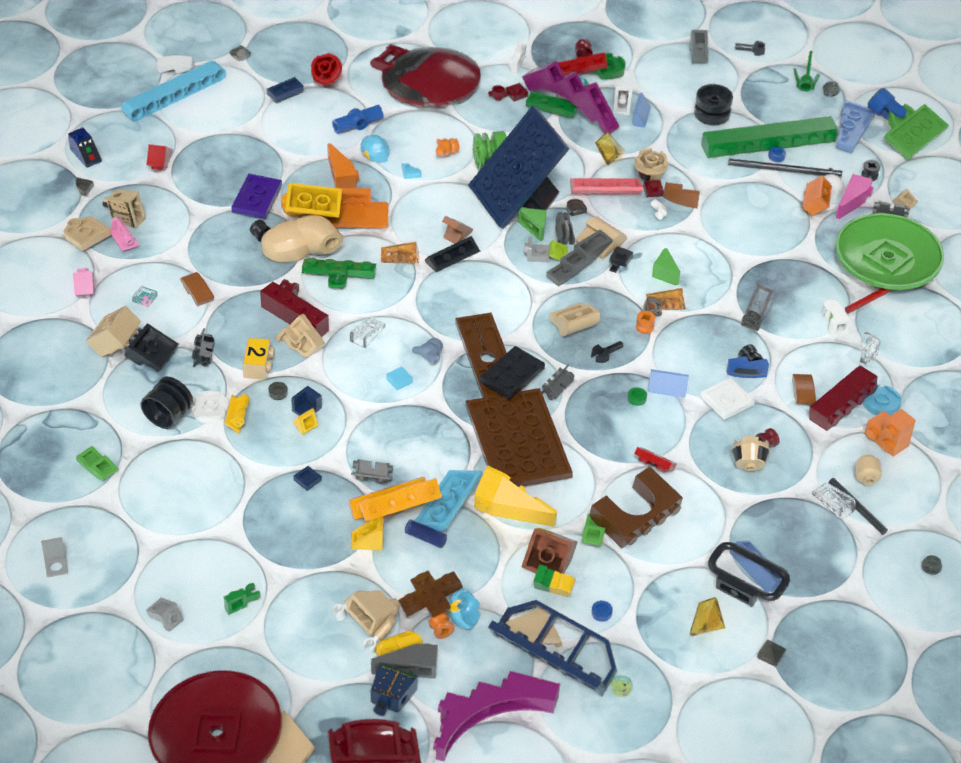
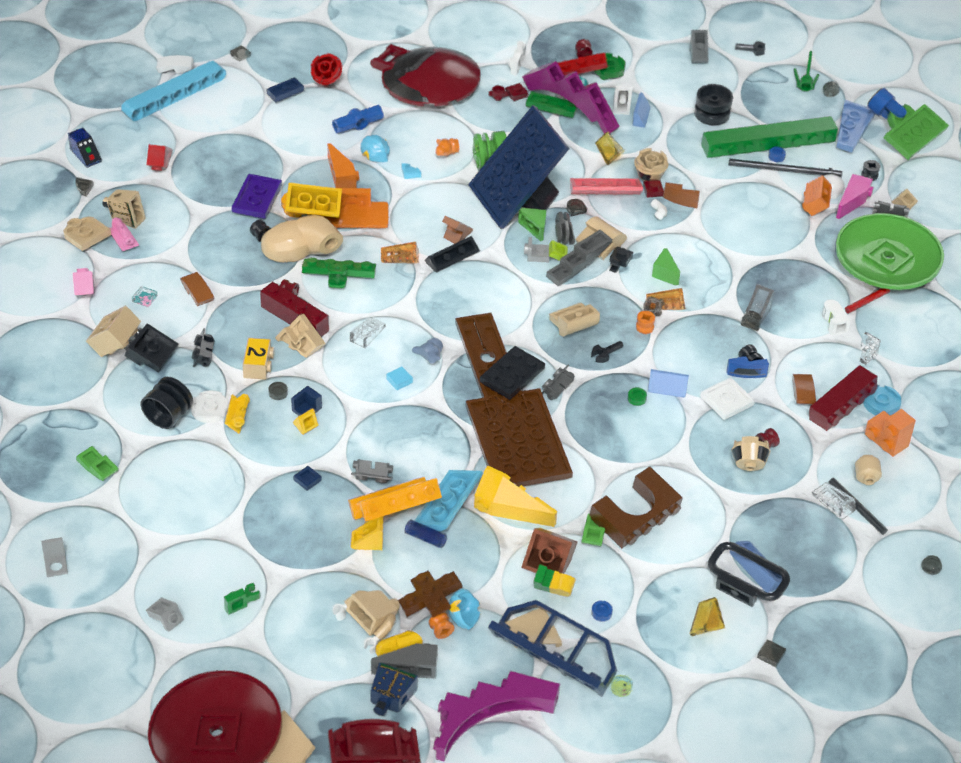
red plate [634,447,677,472] -> none

